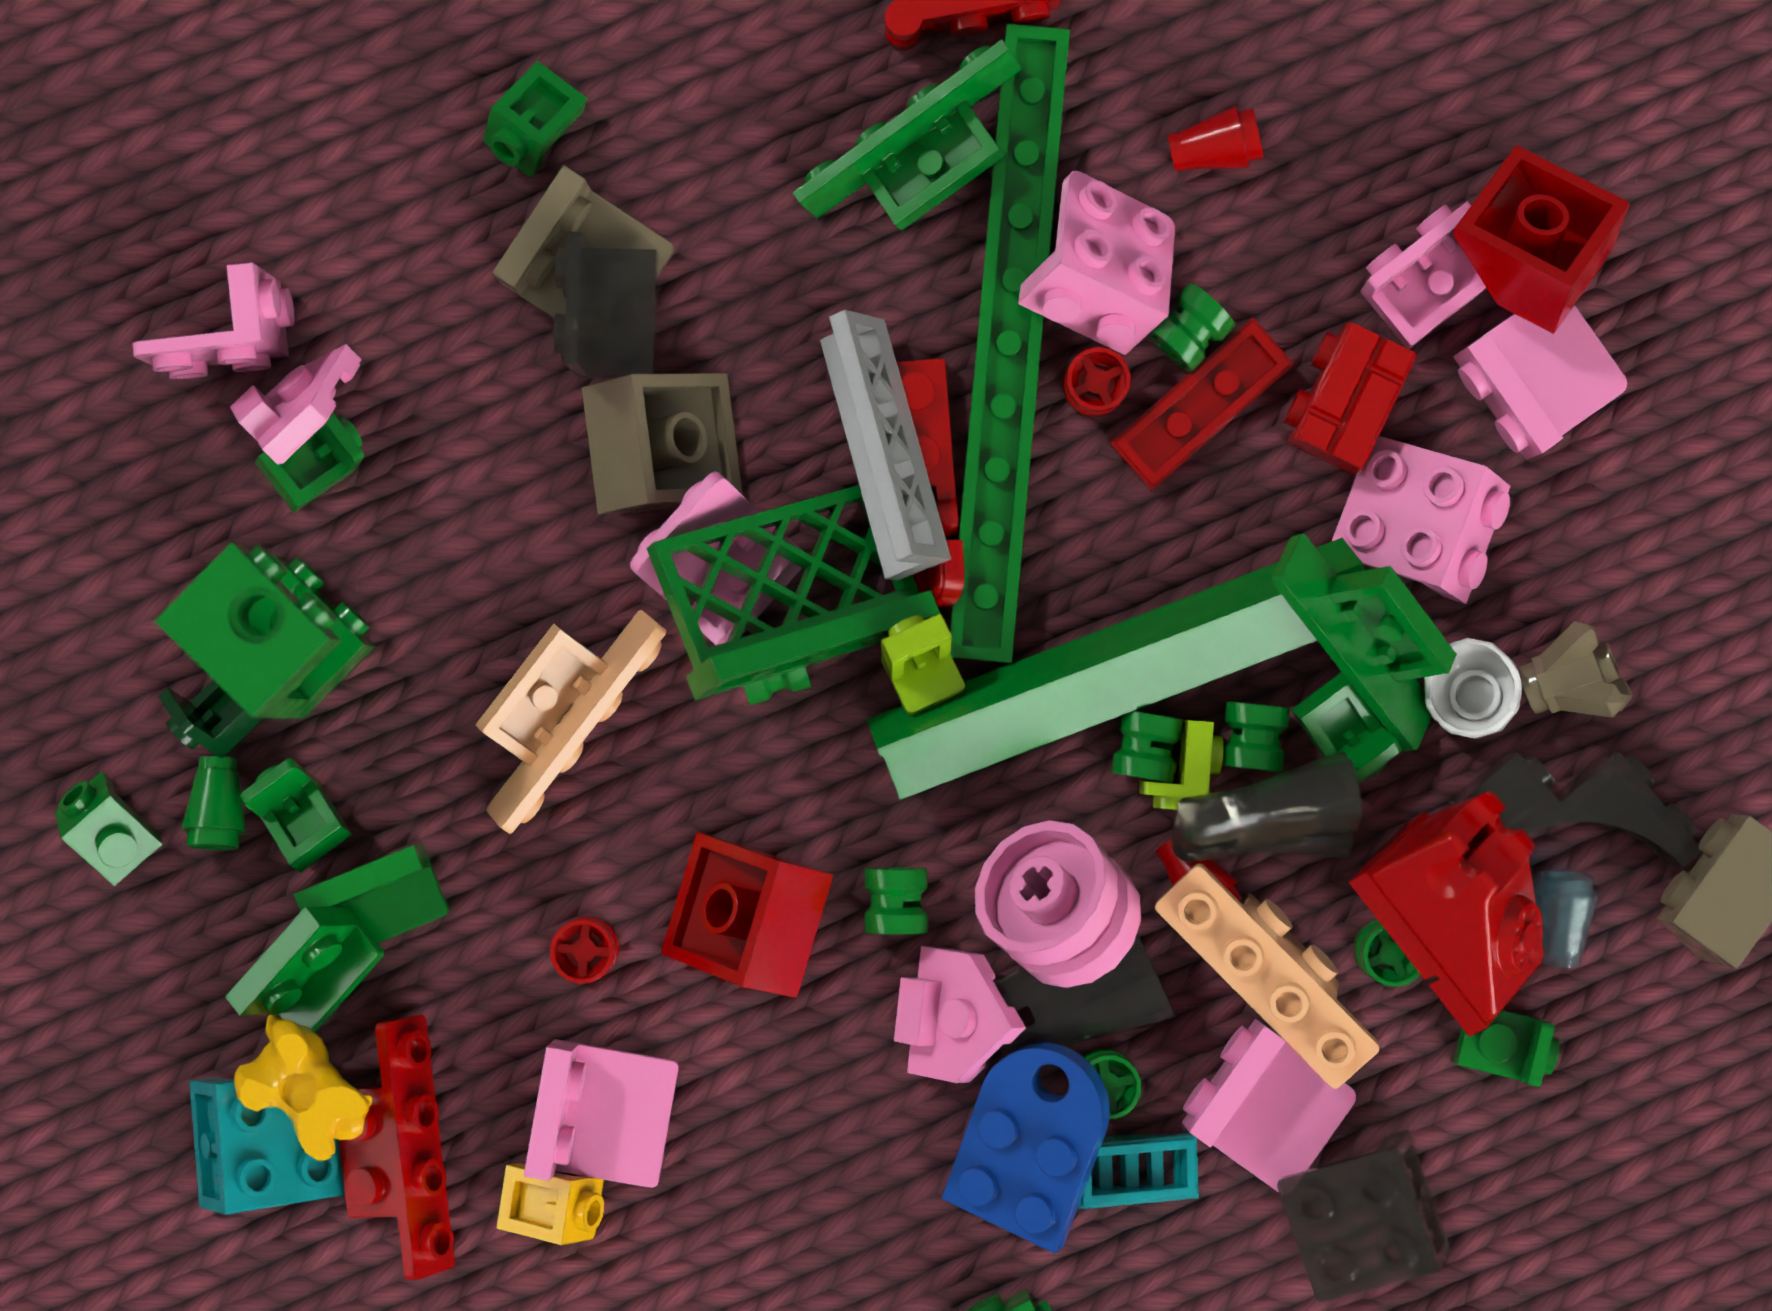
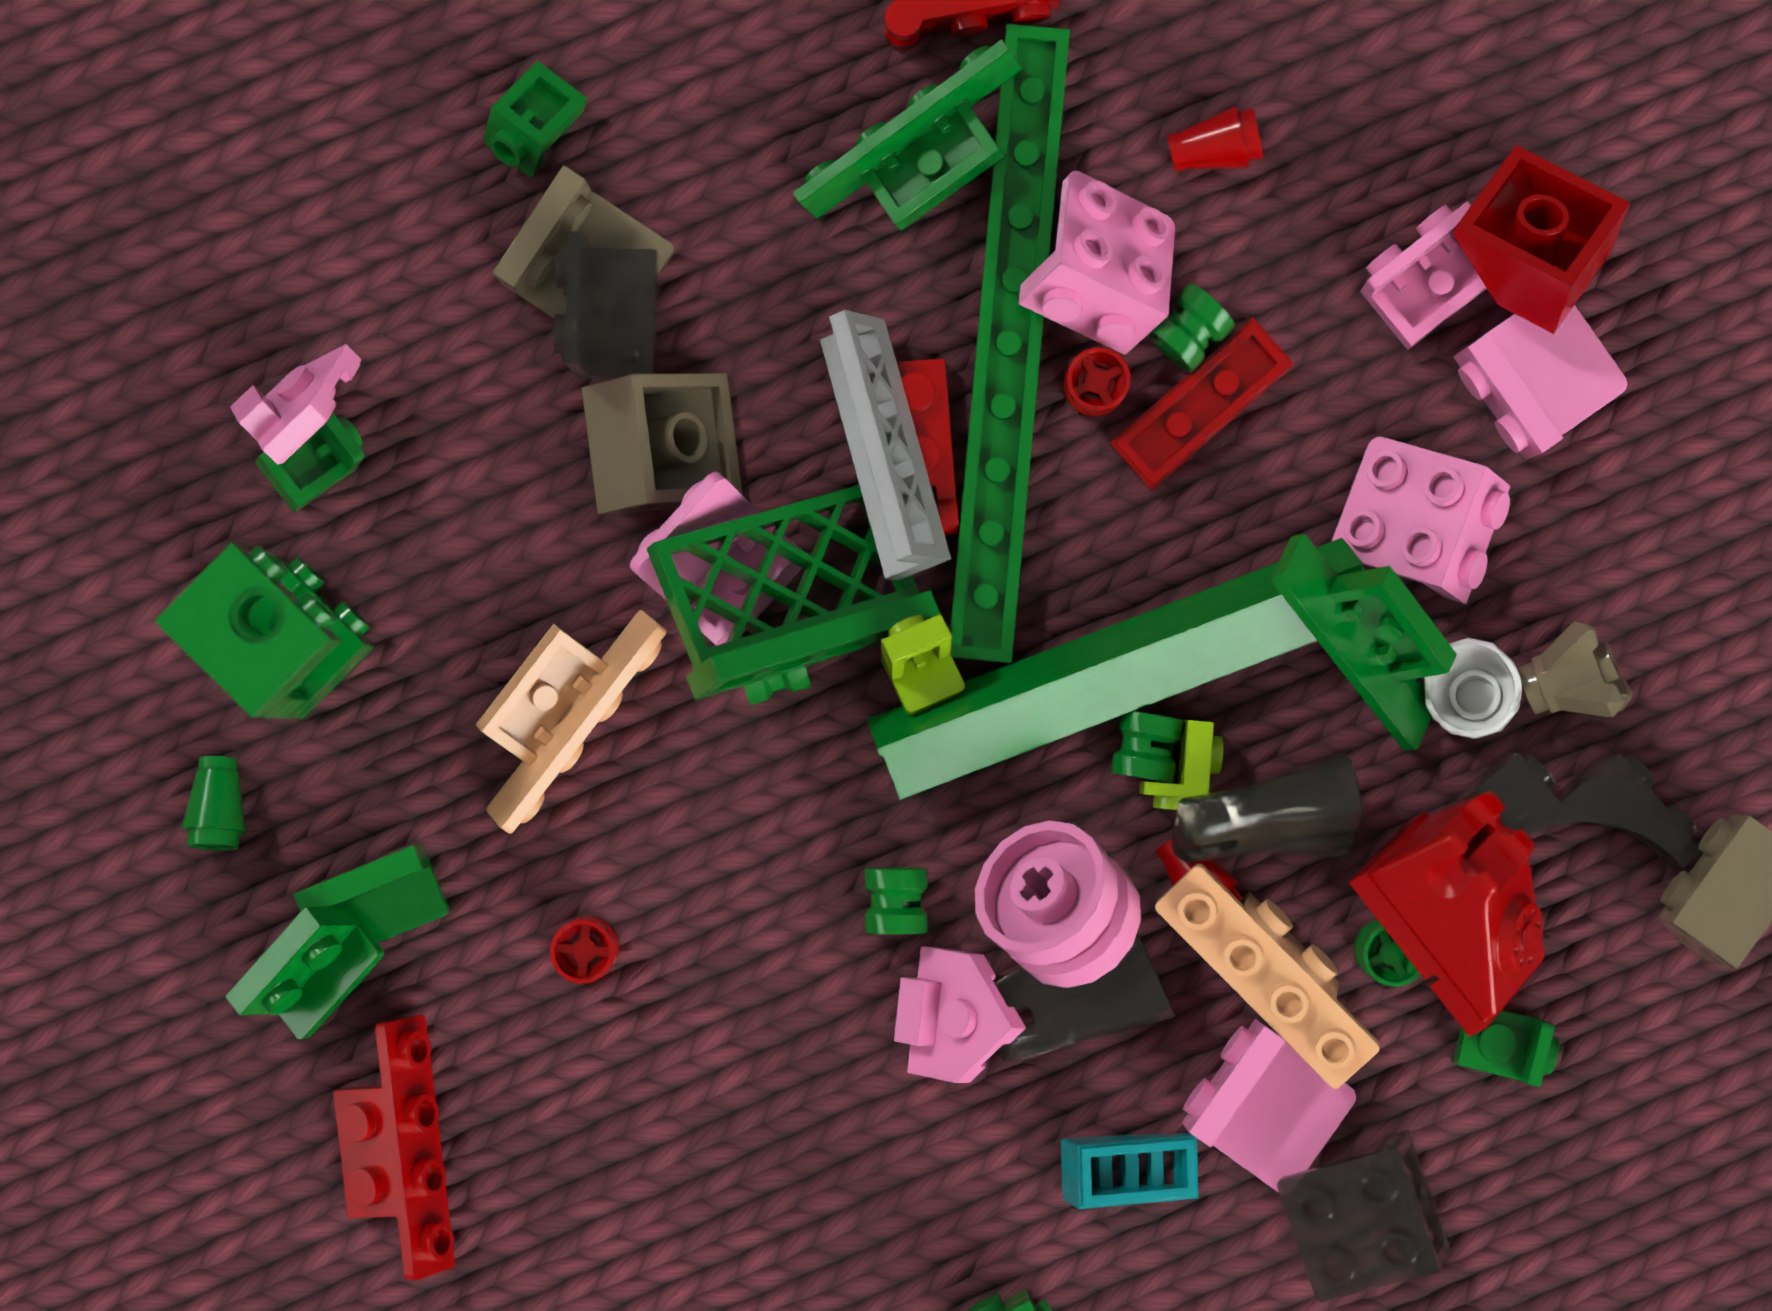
bracket [55,772,163,886] -> none
bright pink bracket [132,262,295,379] -> none
dark green bracket [158,680,263,758] -> none
teal bracket [189,1077,345,1215] -> none
yellow animal [234,1014,372,1161] -> none
green bracket [240,758,352,873] -> none
yellow bracket [497,1163,604,1245] -> none
bright pink bracket [524,1039,679,1188] -> none
red slope [660,832,834,998] -> none
red tile [912,540,965,607] -> none
blue plate [941,1043,1110,1254] -> none
green wheel [1084,1049,1141,1119] -> none
green wheel [1222,702,1290,772] -> none
red brick [1283,322,1417,475] -> none
green bracket [1291,672,1402,786] -> none
clear light blue cone [1534,870,1599,968] -> none

